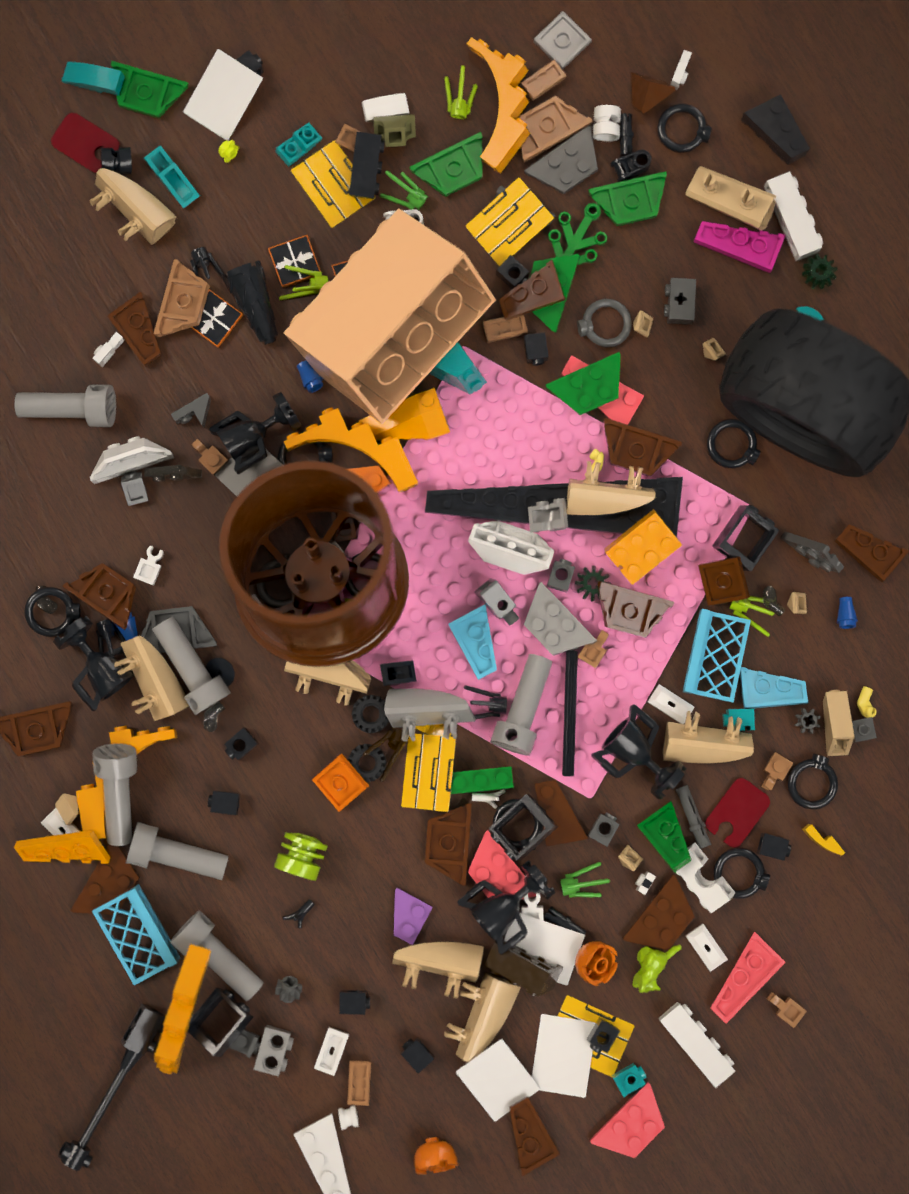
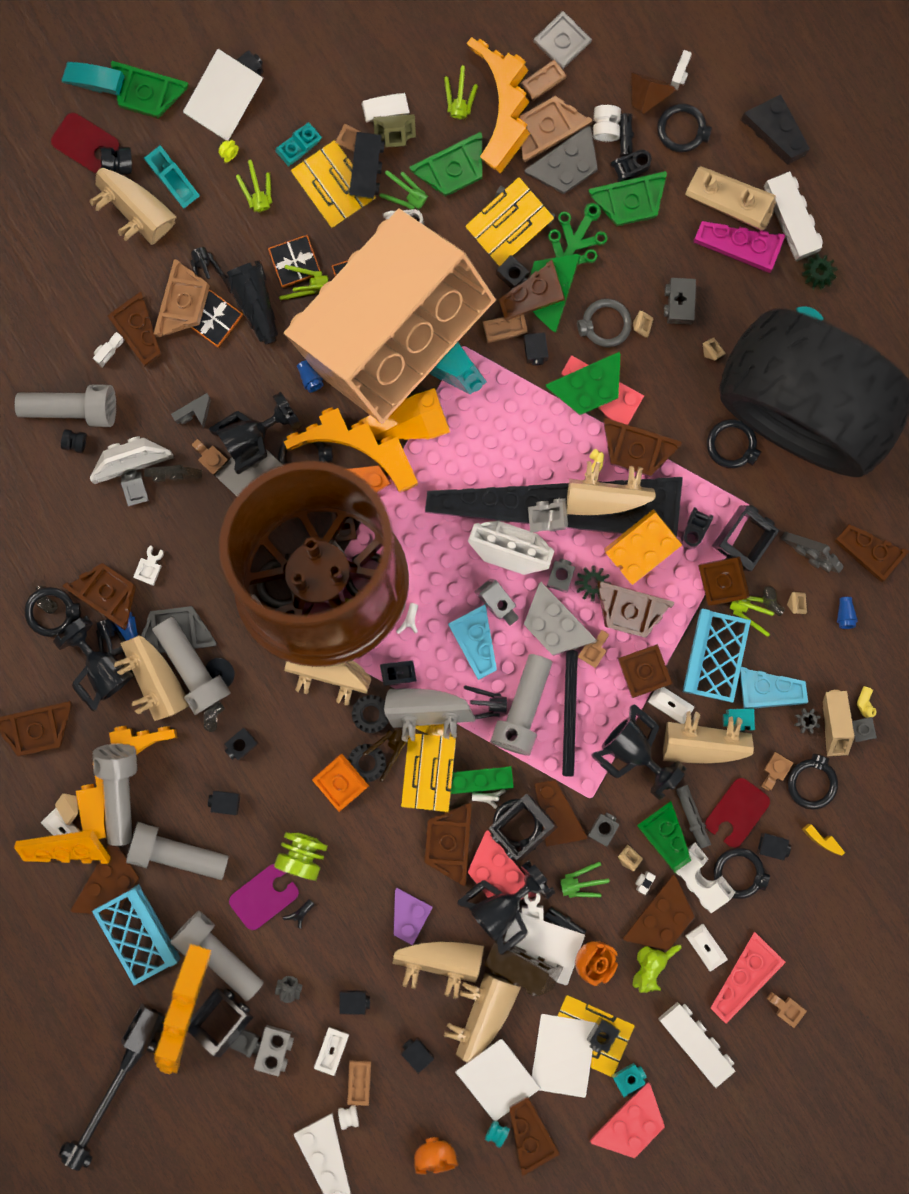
none -> black wheel [61,429,87,453]
none -> magenta piece [229,864,299,930]
none -> lime plant [236,160,272,212]
none -> white bar [396,603,418,634]
none -> teal wheel [485,1120,510,1148]
none -> reddish brown plate [617,644,672,698]
none -> black piece [681,507,714,550]

